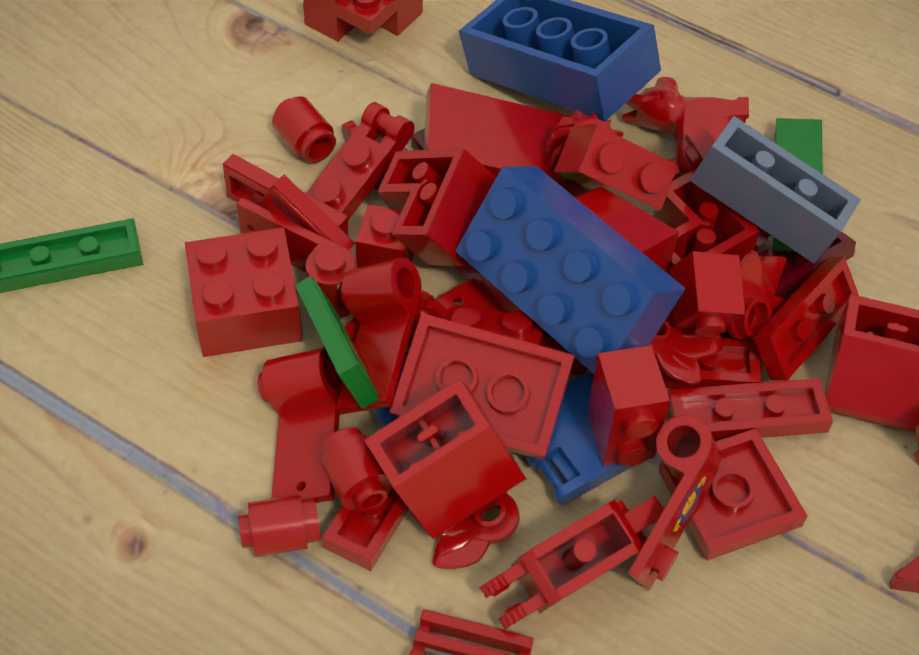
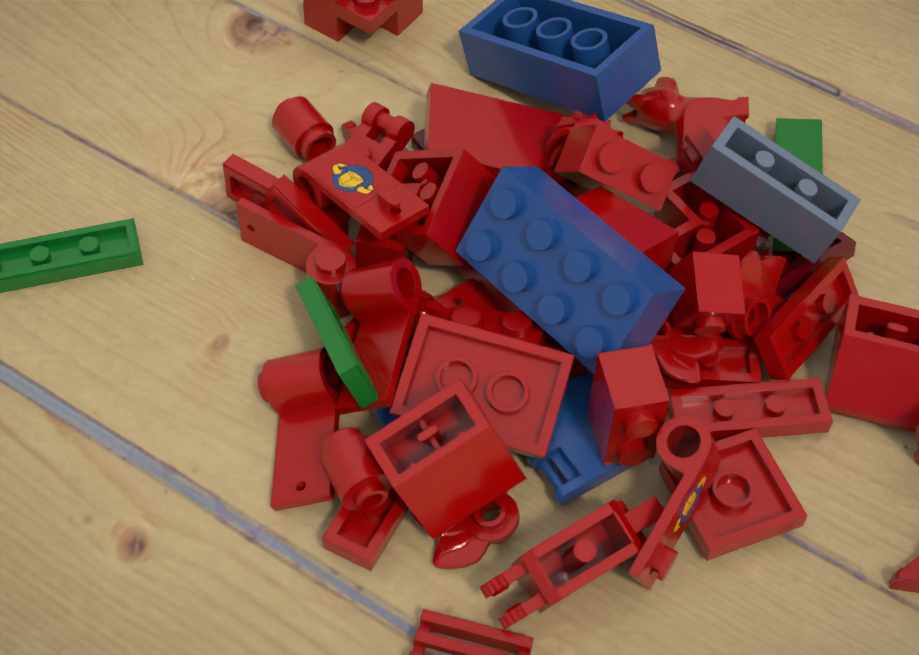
red brick [184,227,303,357] -> none
red brick [238,494,321,558] -> none
none -> red door [293,143,430,241]

